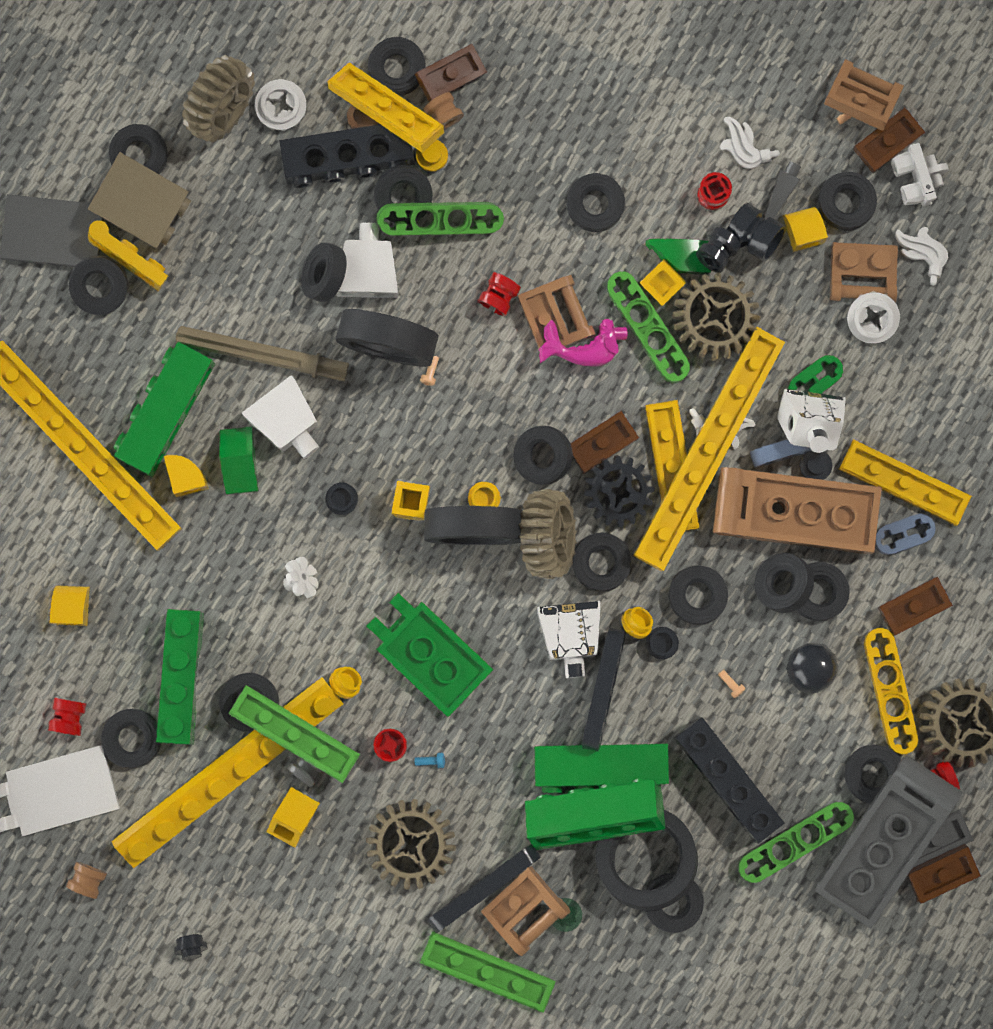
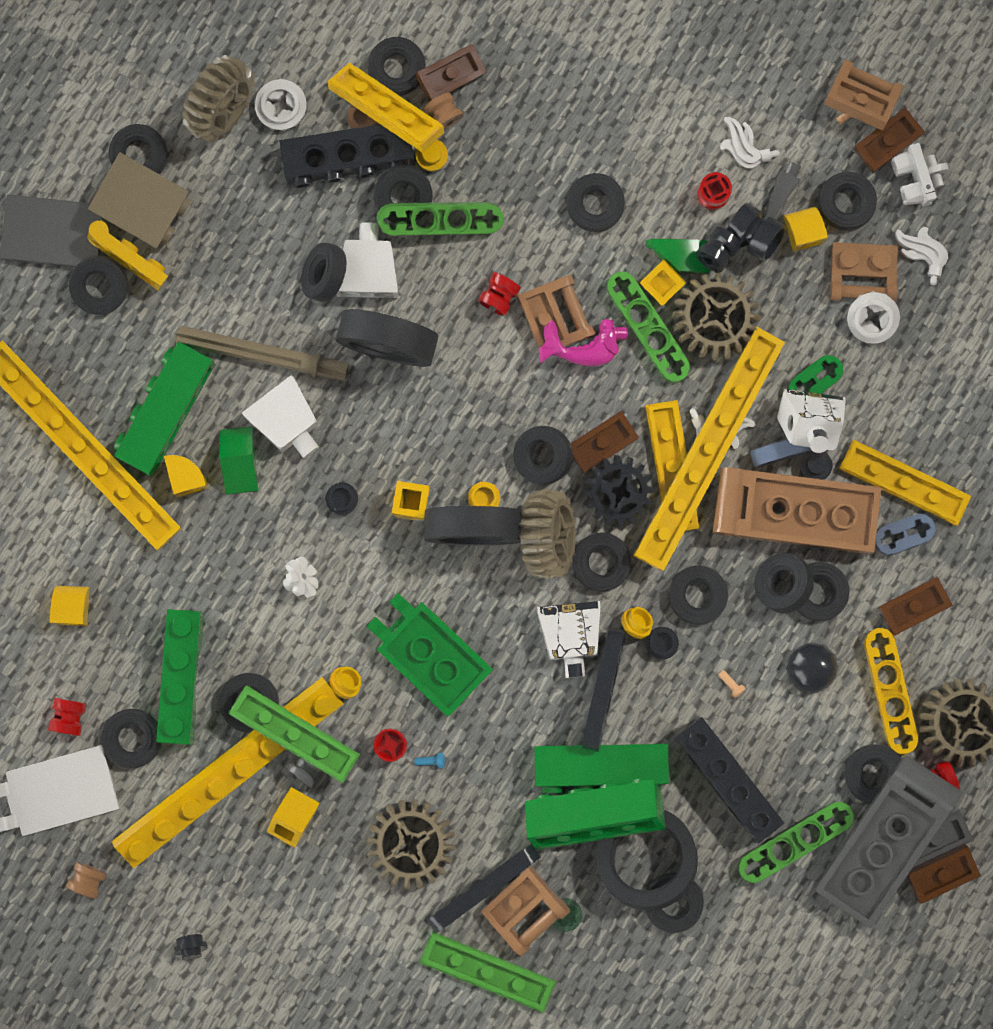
light nougat piece [420,356,439,386] -> none

